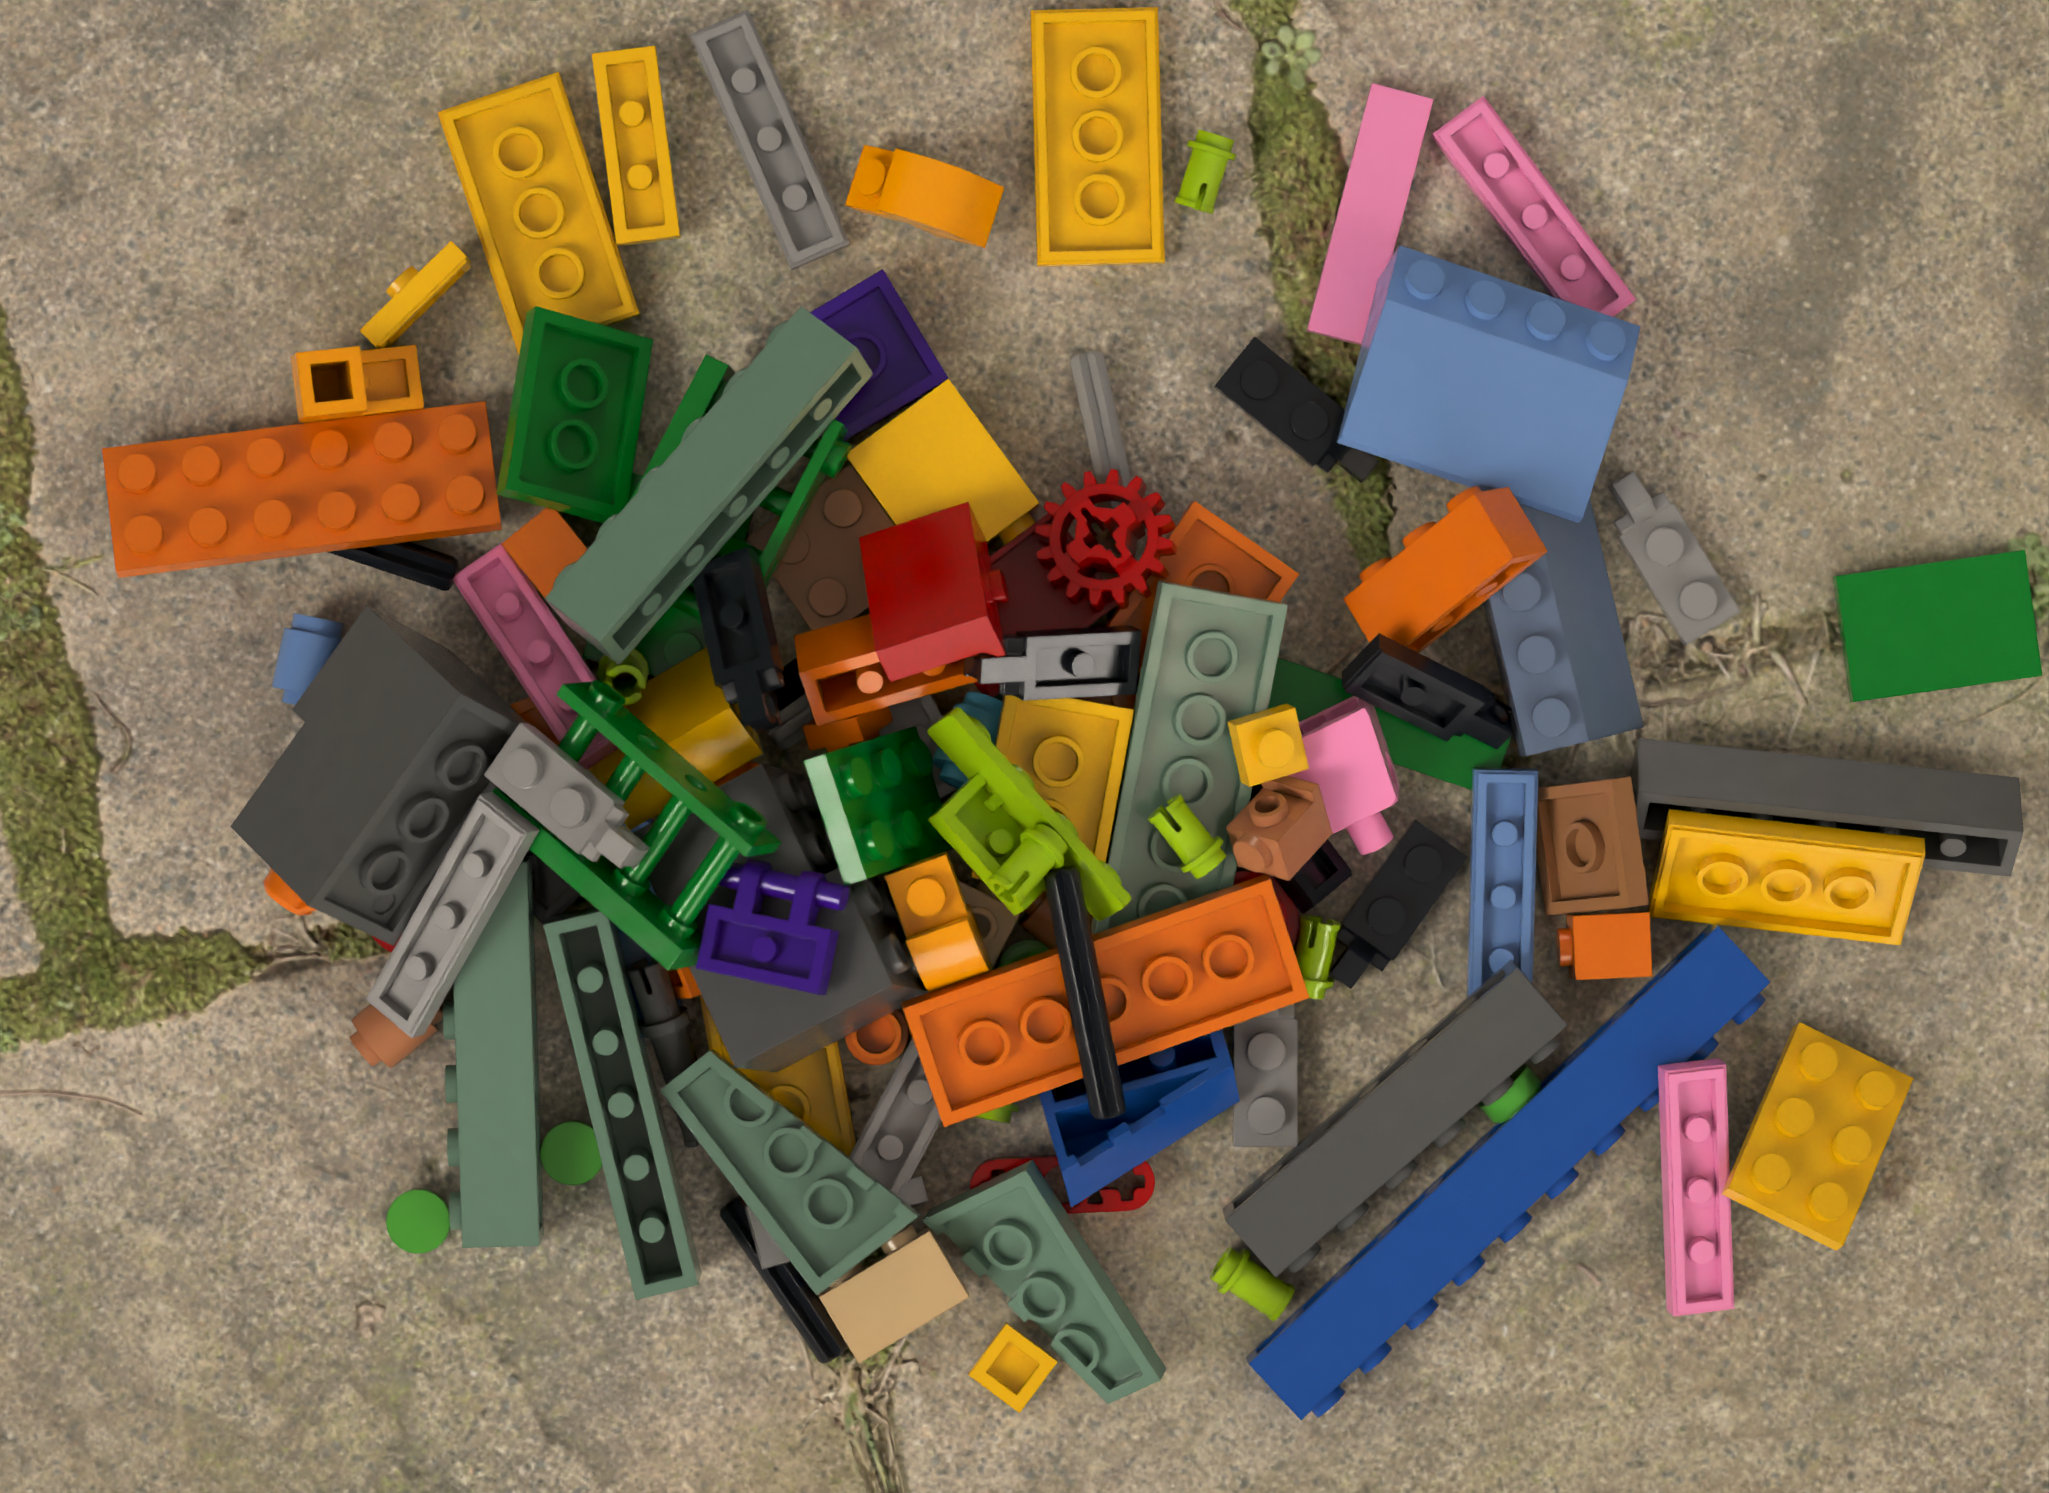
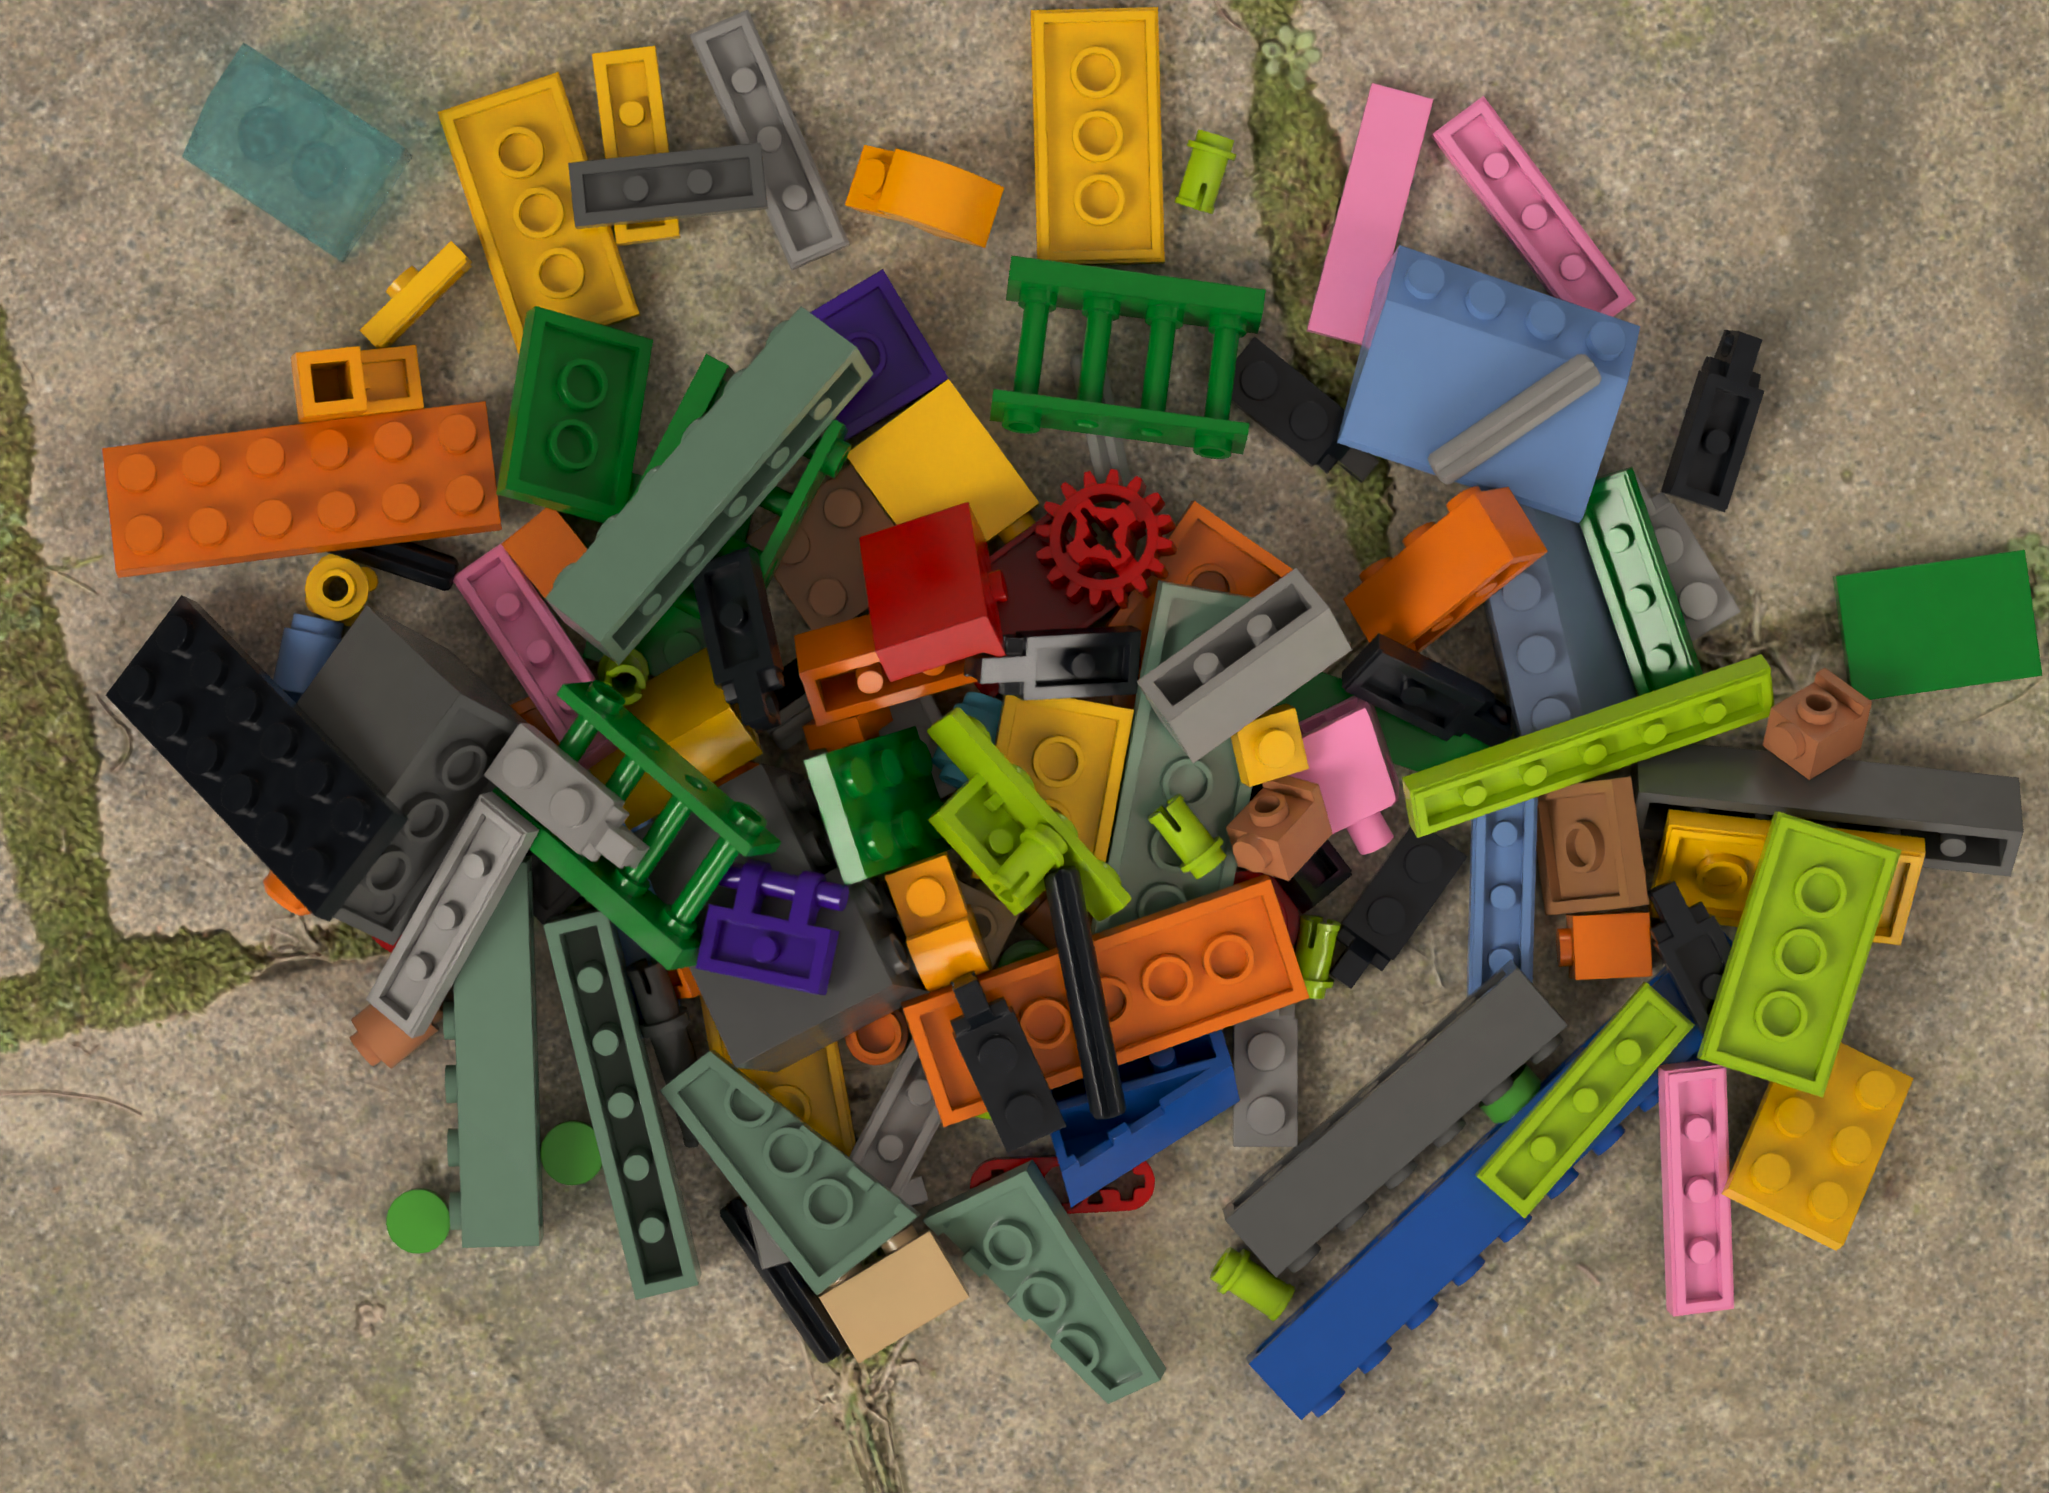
yellow plate [968,1321,1058,1413] -> none
none -> black plate [106,595,409,922]
none -> clear light blue slope [182,42,413,263]
none -> yellow brick [305,554,379,627]
none -> dark grey plate [568,143,768,229]
none -> black hinge [950,971,1066,1153]
none -> green fence [990,255,1266,459]
none -> light grey brick [1137,568,1352,763]
none -> lime tile [1402,654,1775,838]
none -> light grey axle [1428,354,1602,484]
none -> lime tile [1474,982,1694,1219]
none -> tile [1579,467,1703,696]
none -> black hinge [1647,879,1731,1038]
none -> black hinge [1661,330,1764,512]
none -> lime tile [1697,811,1902,1097]
none -> nougat brick [1762,668,1872,780]

